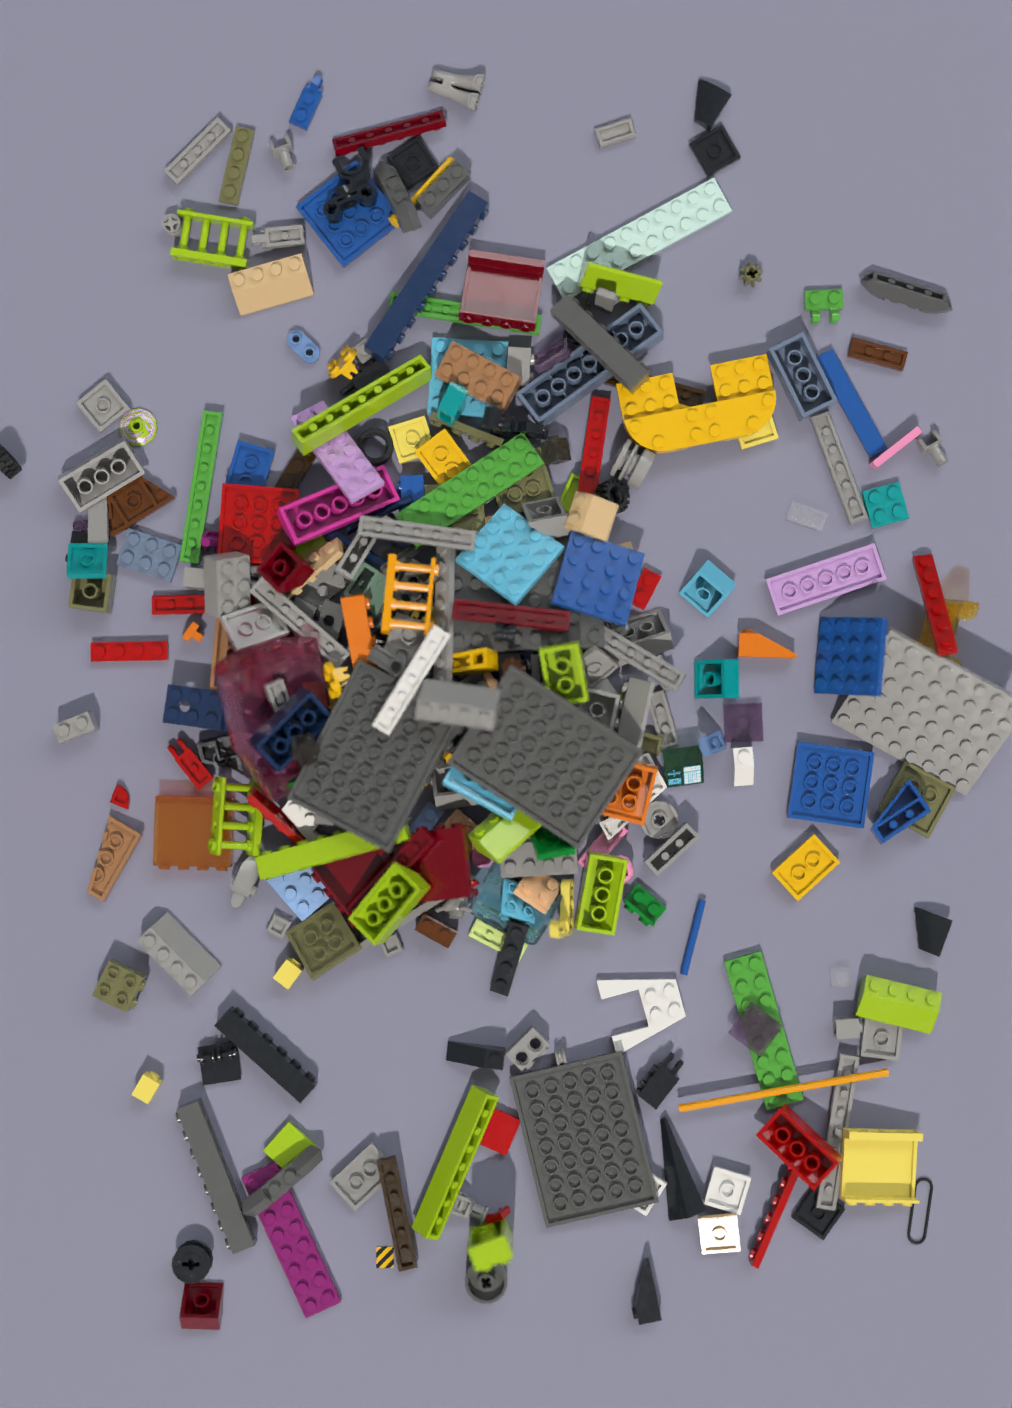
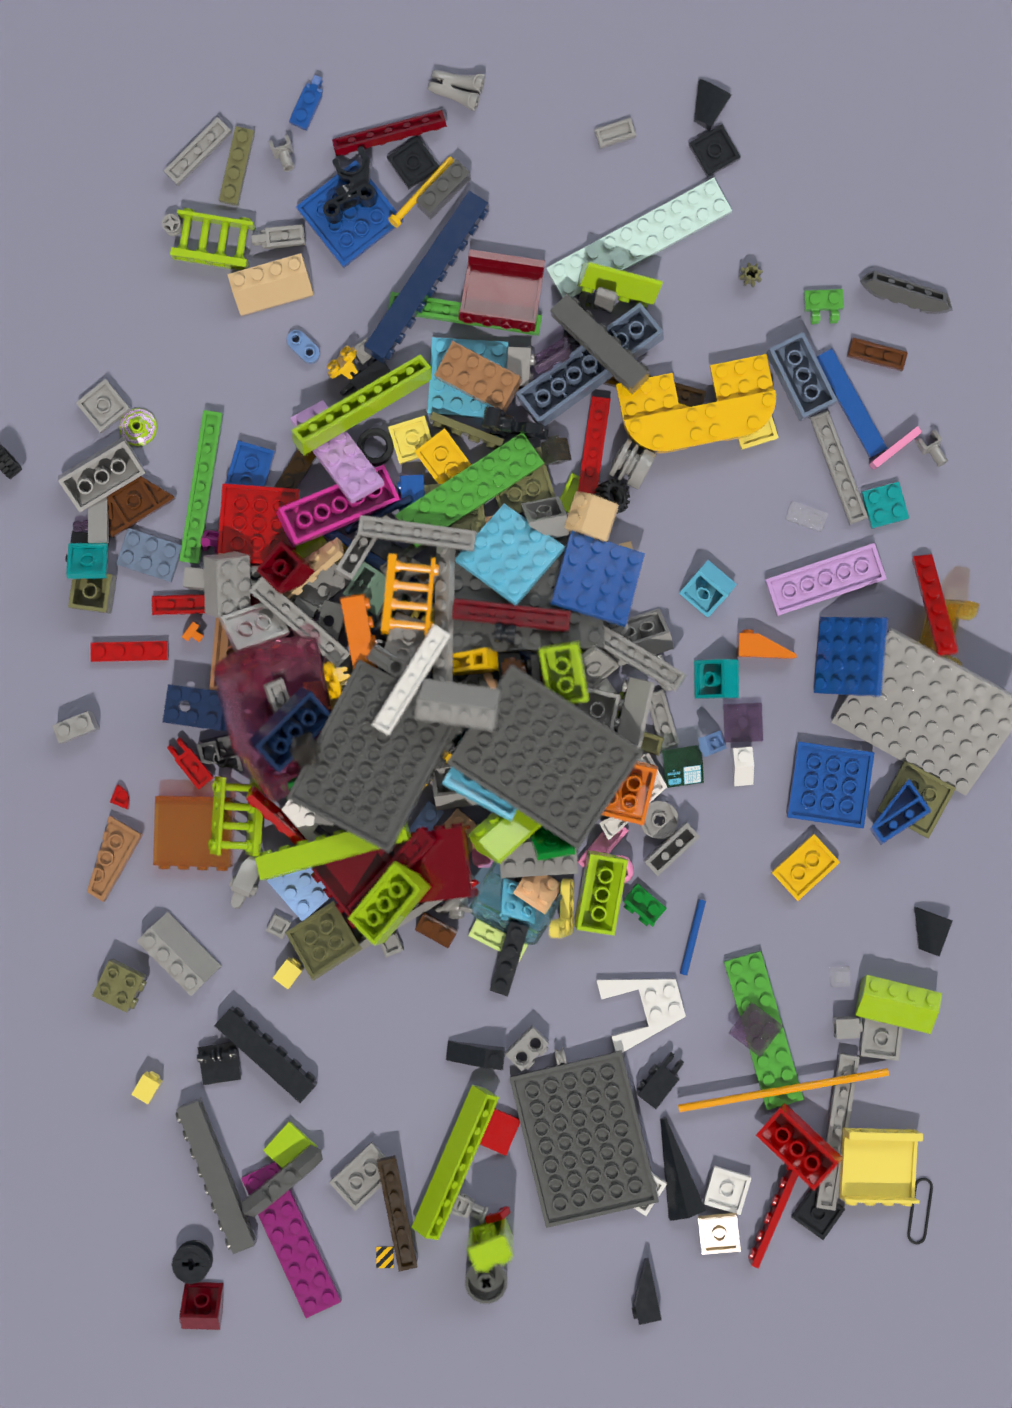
dark grey brick [374,161,422,233] -> none
teal slope [436,381,468,427] -> none
red plate [632,568,662,611] -> none

